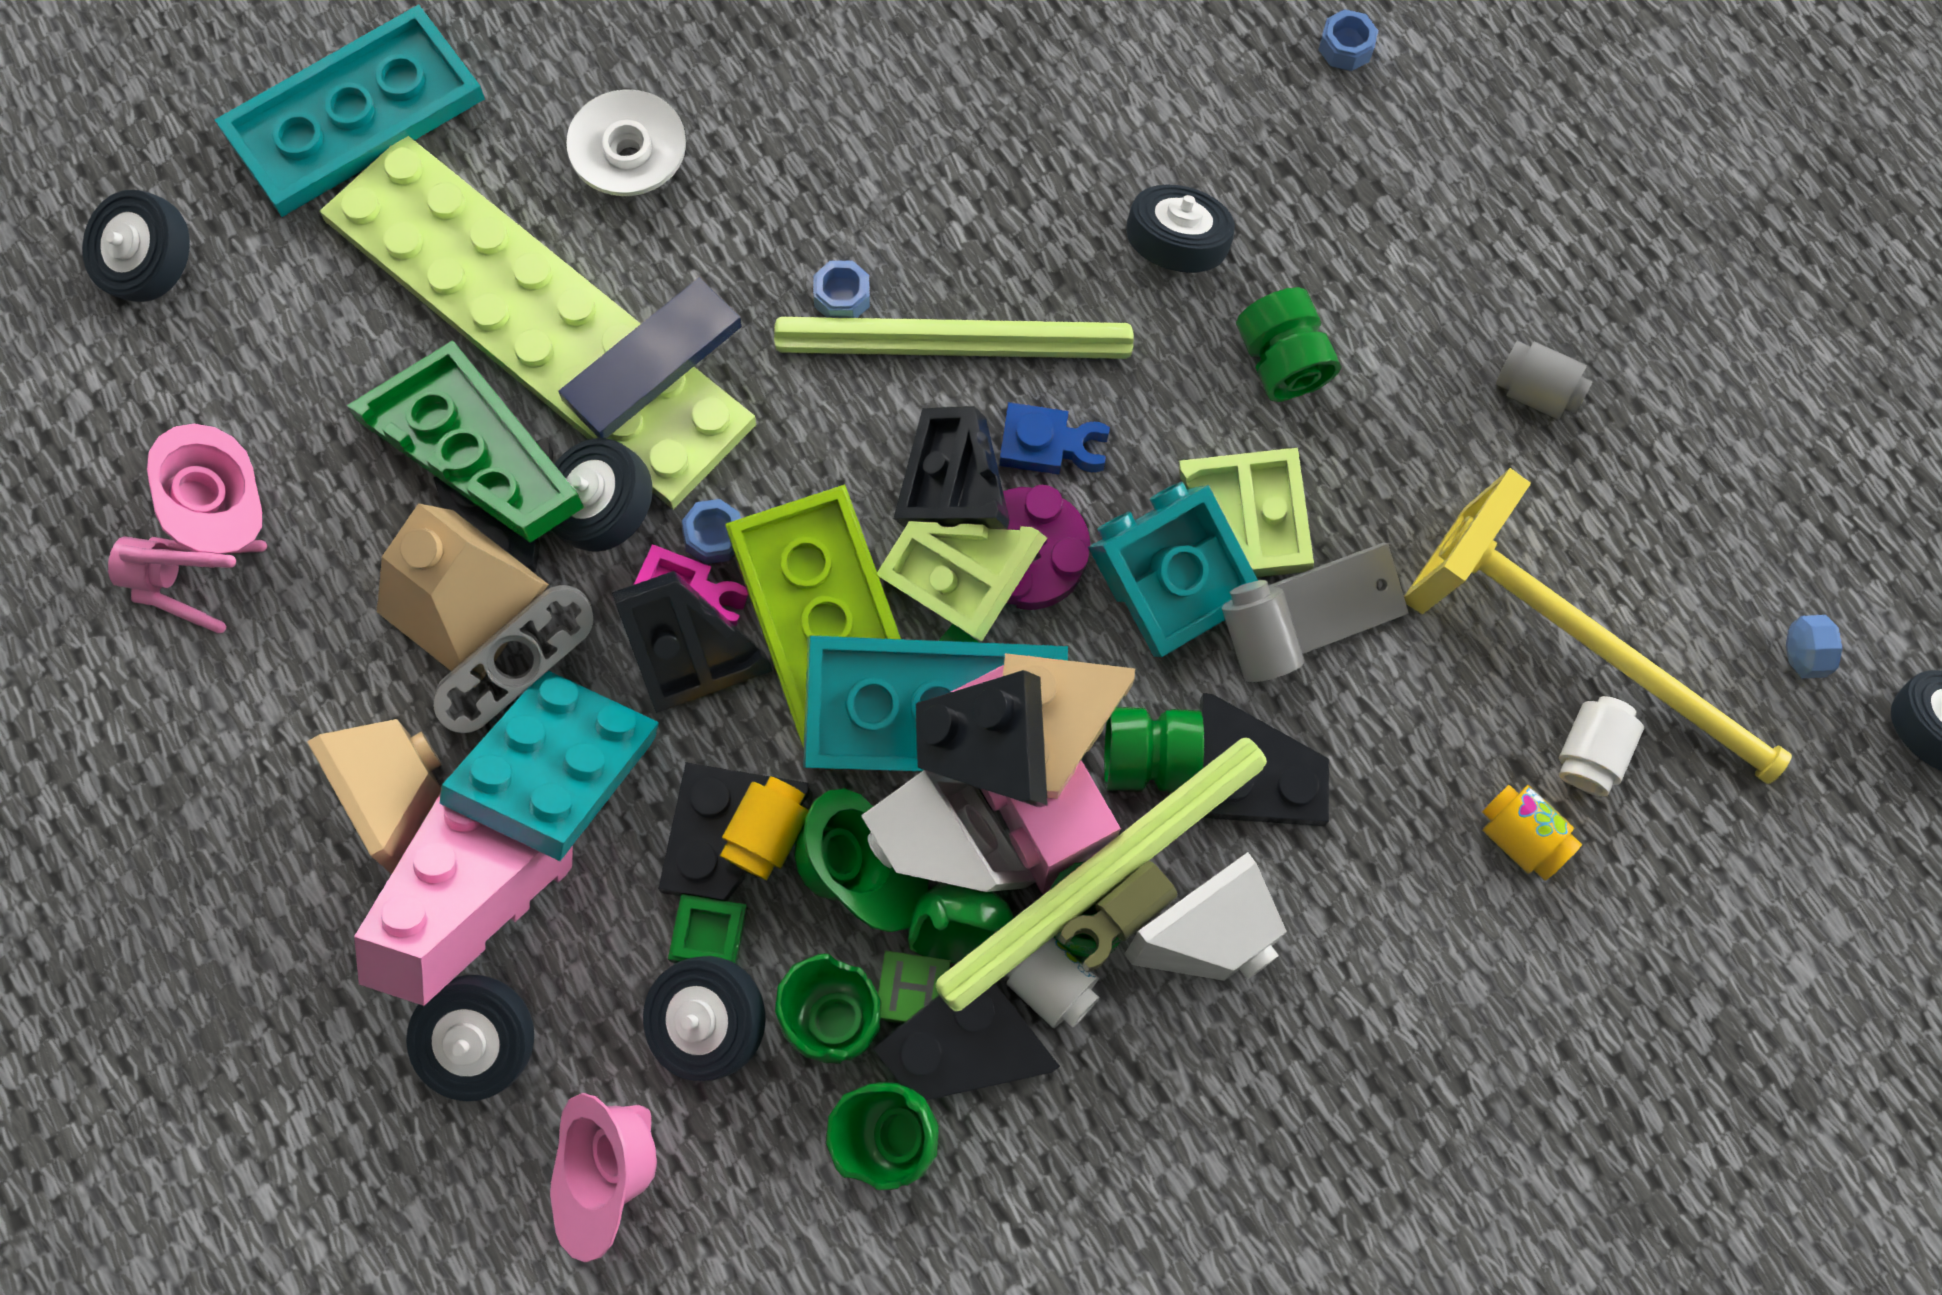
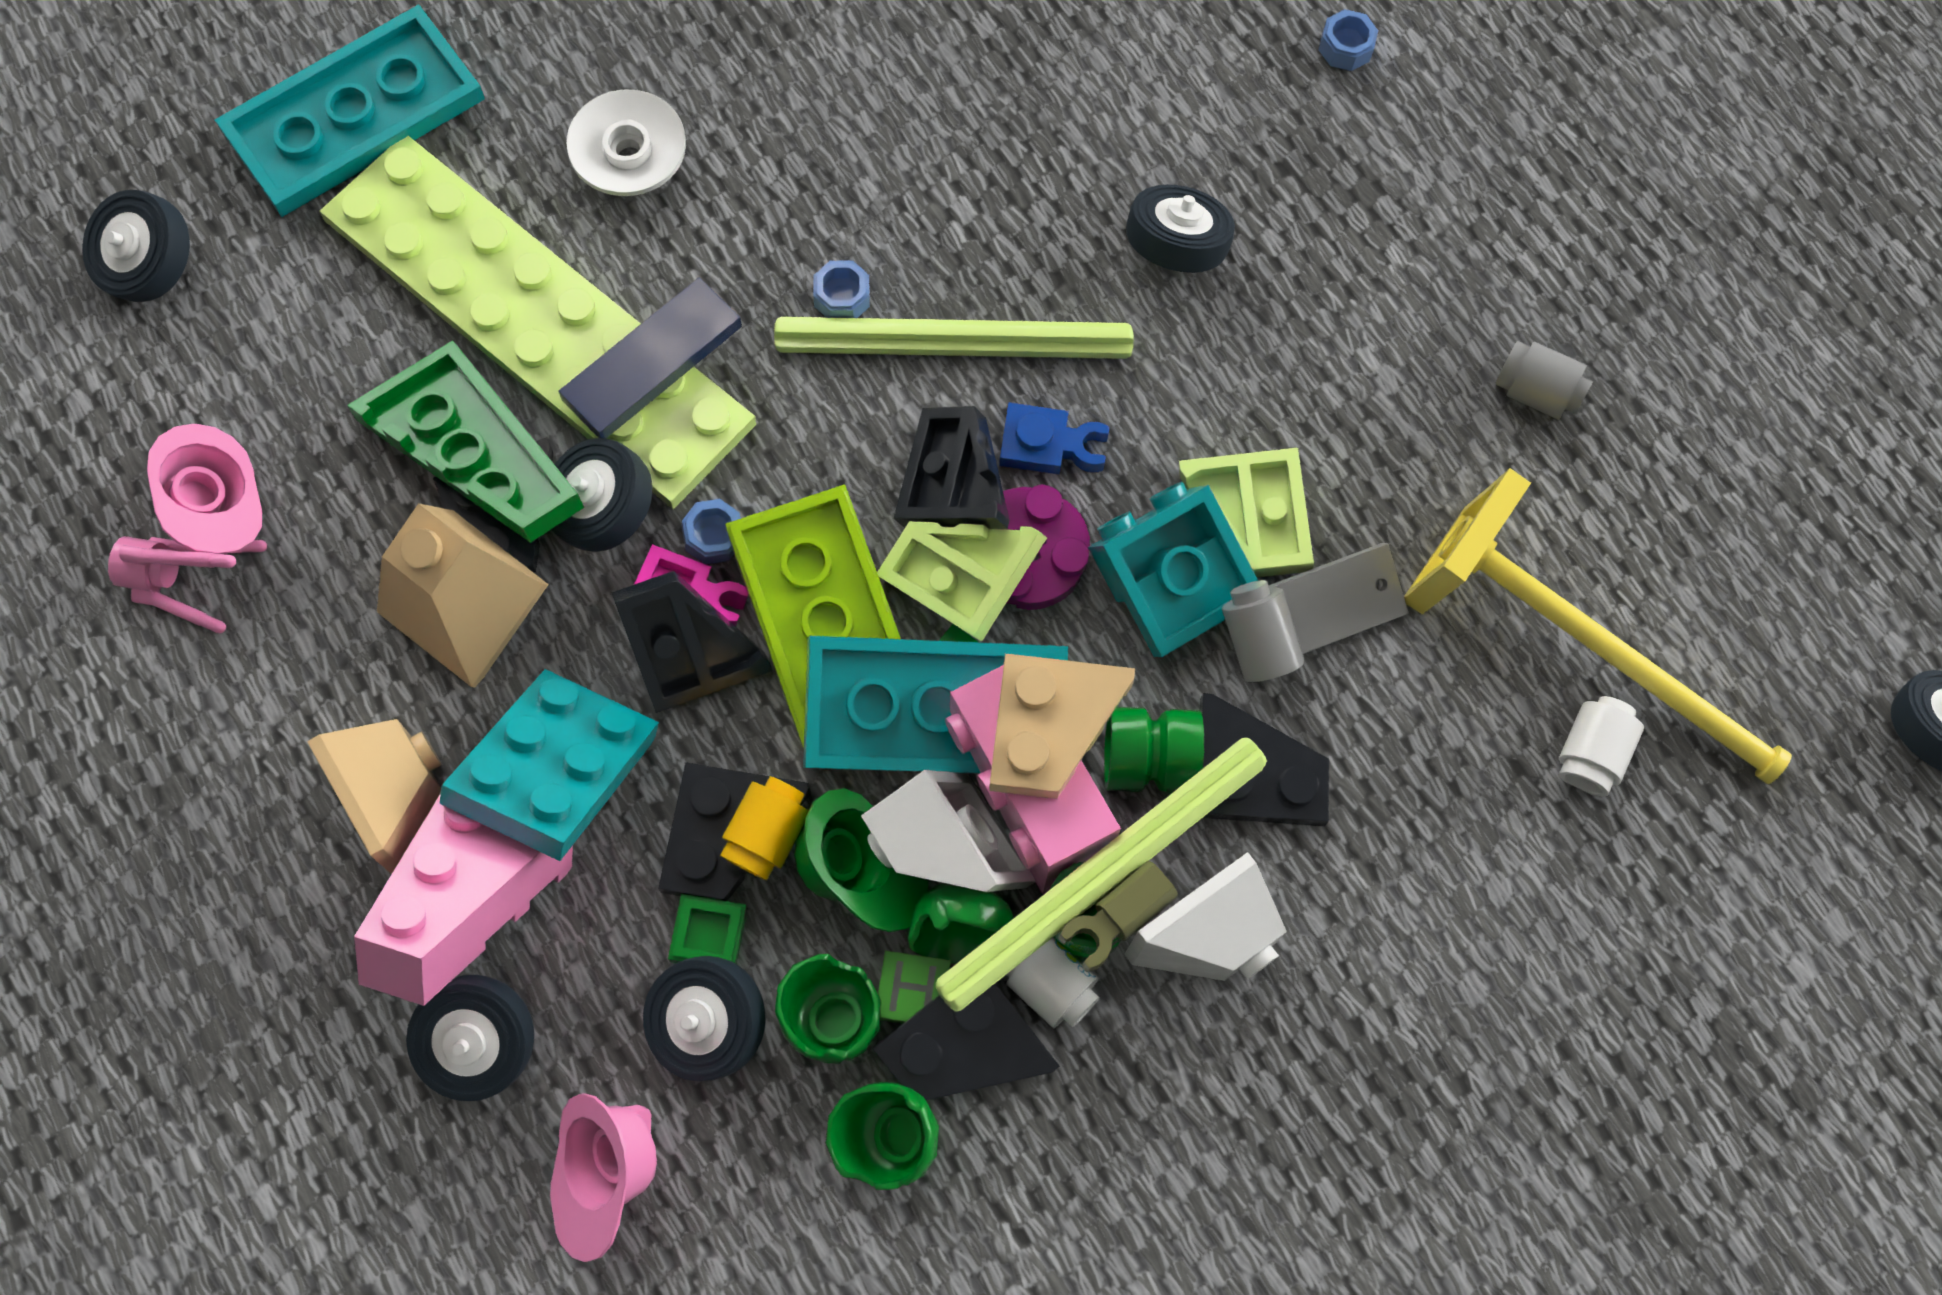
light grey beam [434,585,593,733] -> none
black wing [916,670,1048,807] -> none
green wheel [1236,287,1342,402] -> none
yellow brick [1482,785,1582,881] -> none
medium blue tile [1786,615,1842,678] -> none

